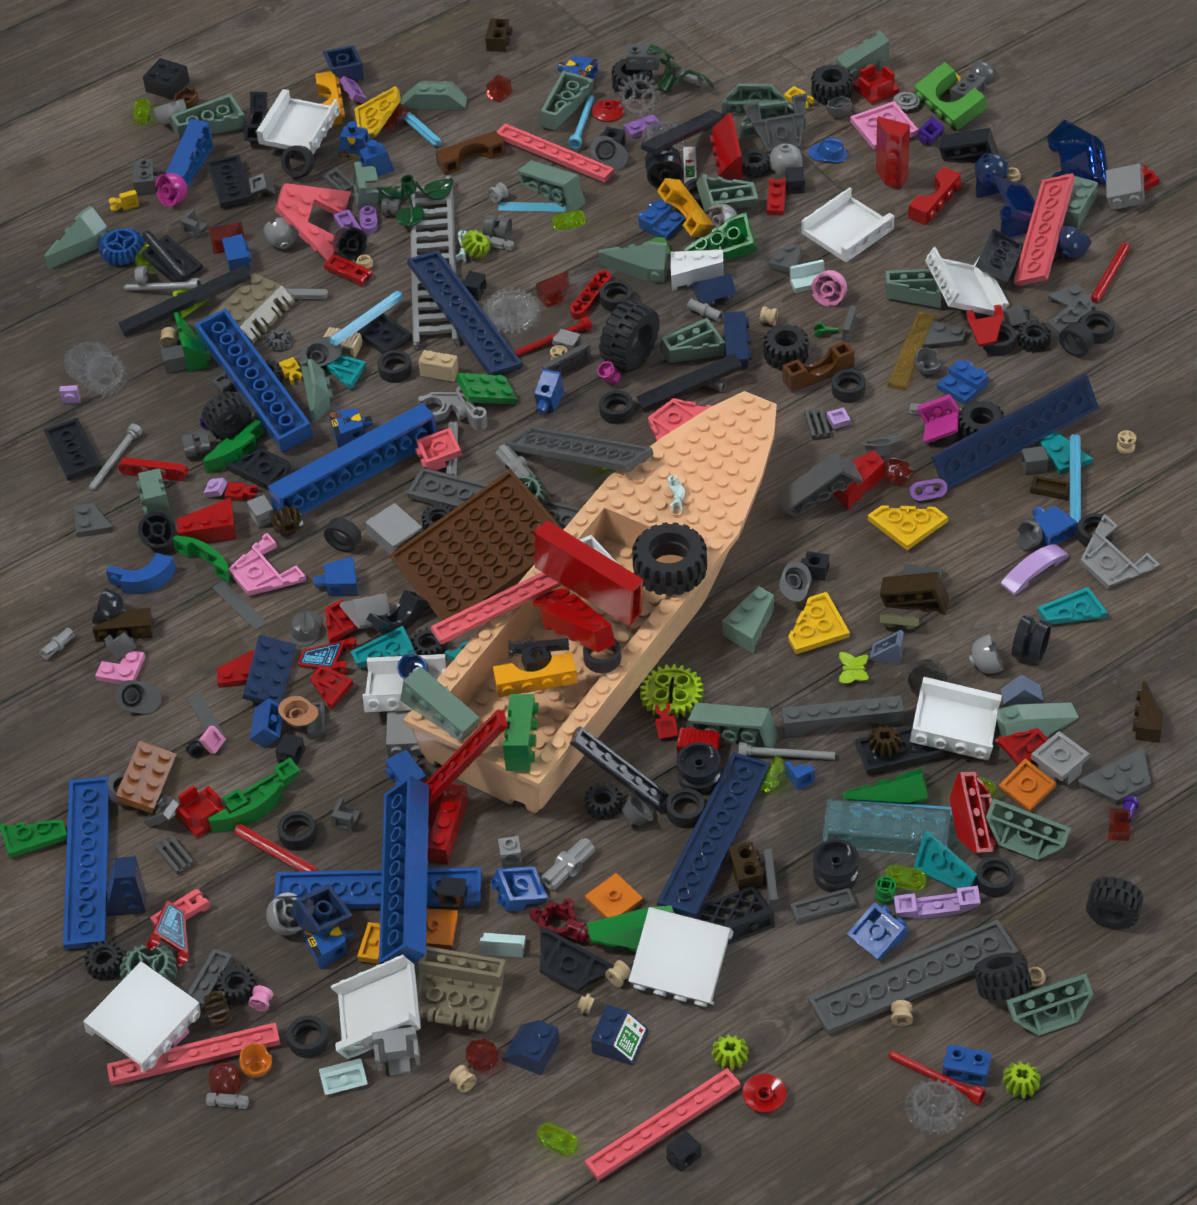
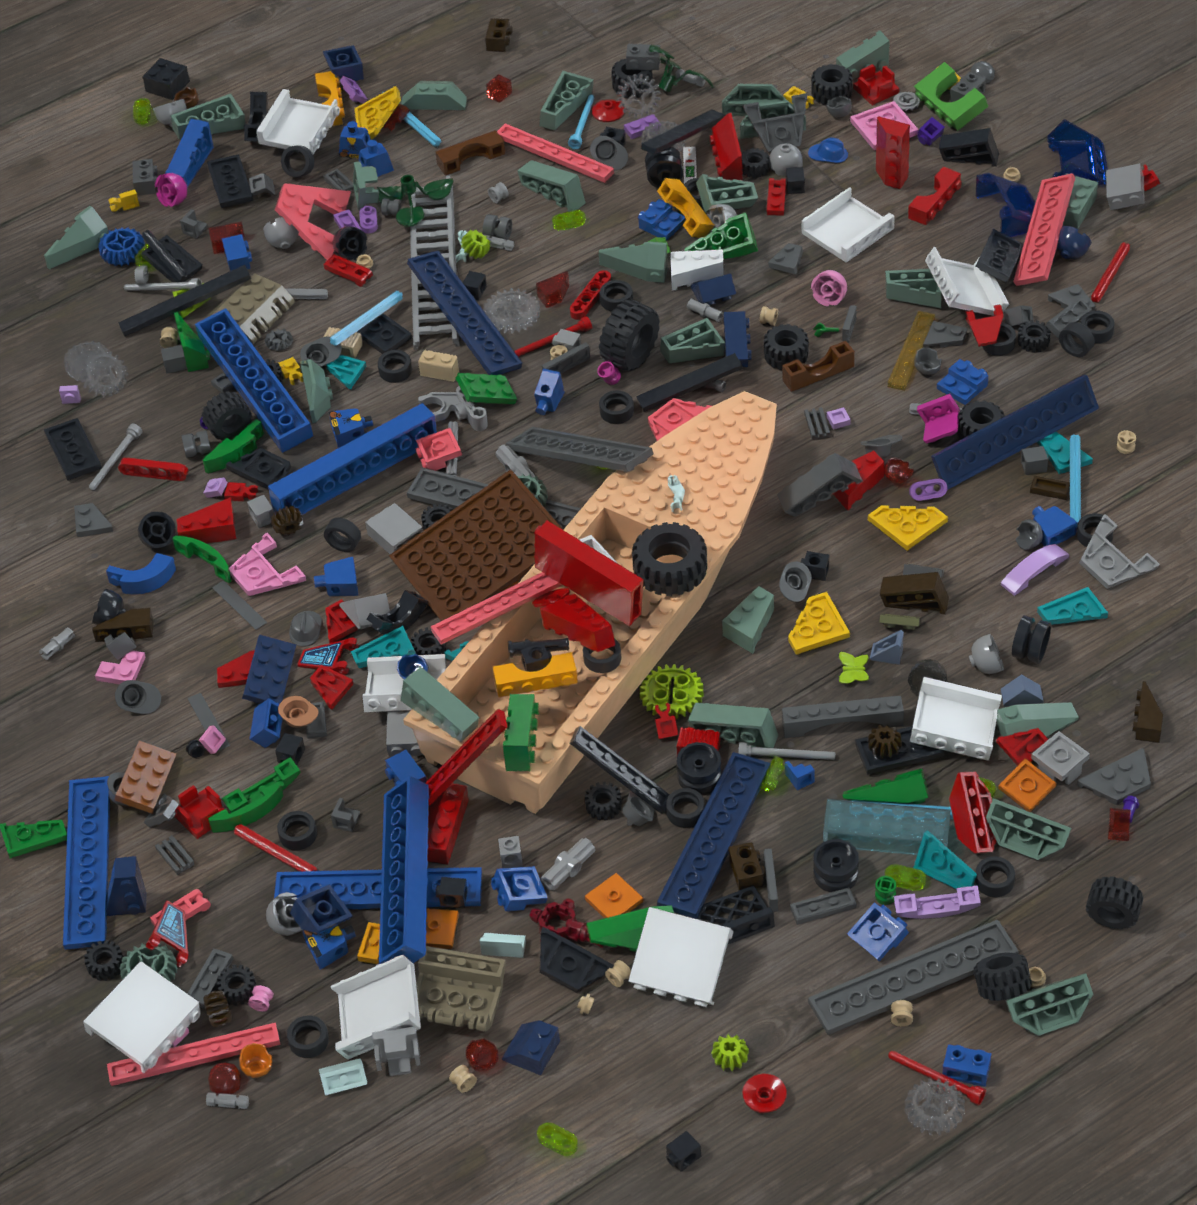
sand green wedge [136,468,172,518] -> none
medium azure sticker [498,202,566,212] -> none
blue torso [557,56,599,79] -> none
coral plate [585,1068,741,1181] -> none
dark blue slope [591,1005,648,1066] -> none
light aqua panel [790,260,824,293] -> none
black tyre [832,369,866,402] -> none
dark blue cylinder [974,153,1010,186] -> none
lime gear [1003,1060,1041,1099] -> none

